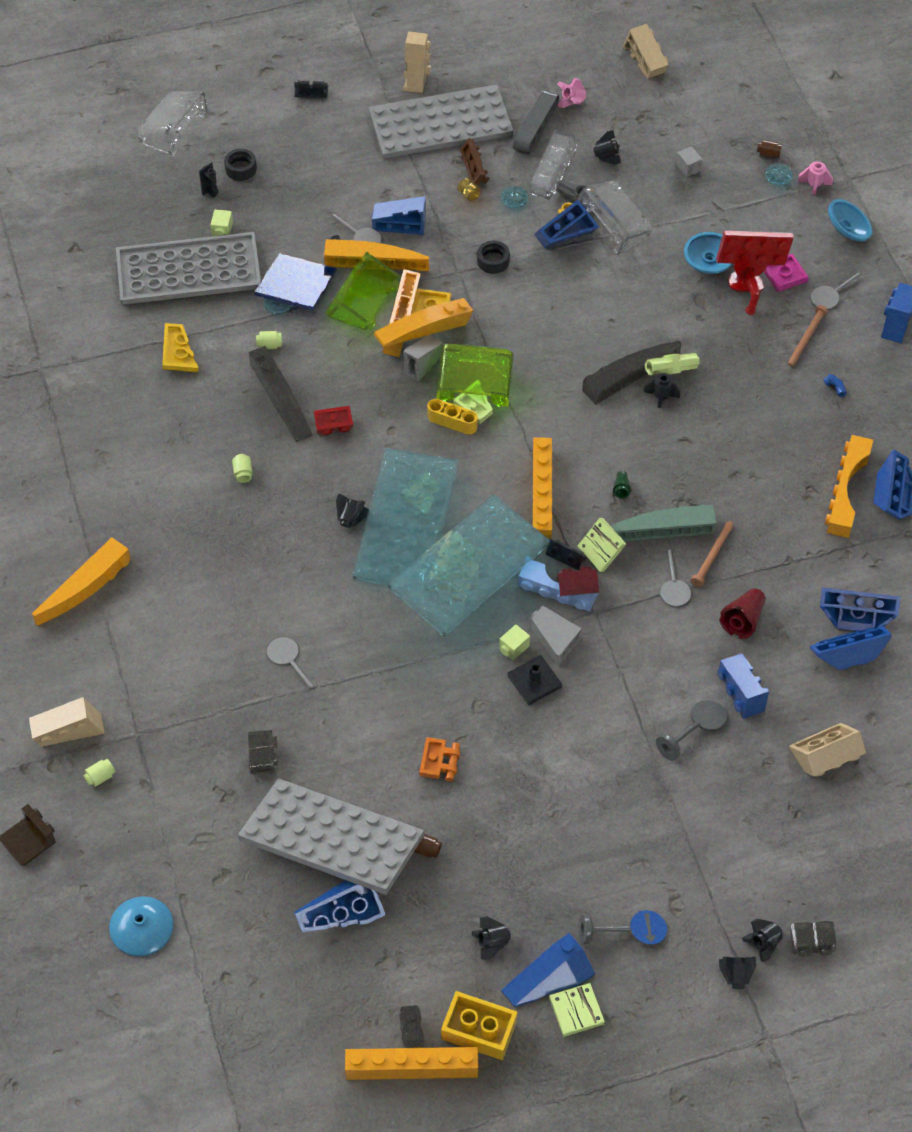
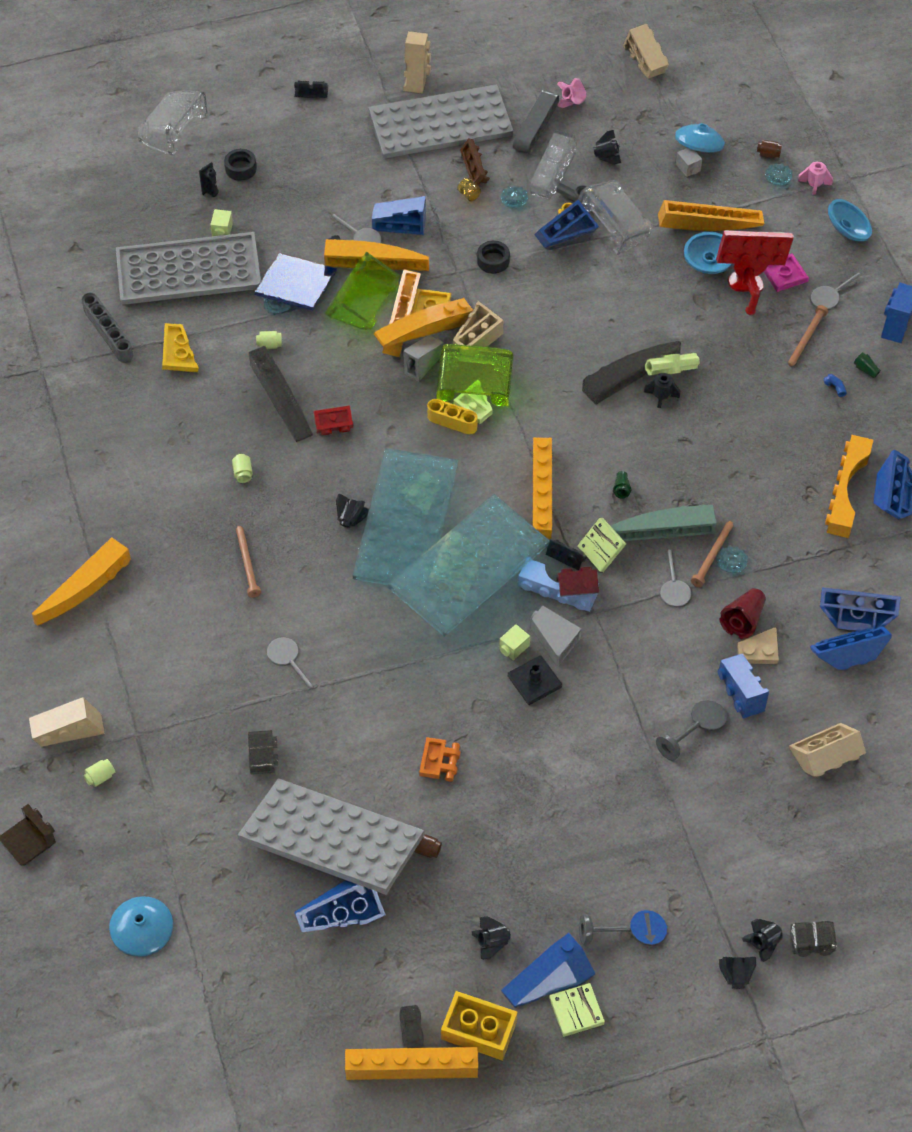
none -> dark grey beam [81,292,133,362]
none -> nougat bar [236,526,261,598]
none -> tan wedge [453,301,504,364]
none -> light orange slope [658,200,764,231]
none -> dark azure dish [675,123,725,152]
none -> clear light blue gear [717,545,748,573]
none -> tan wing [737,628,779,664]
none -> dark green cone [854,352,881,378]

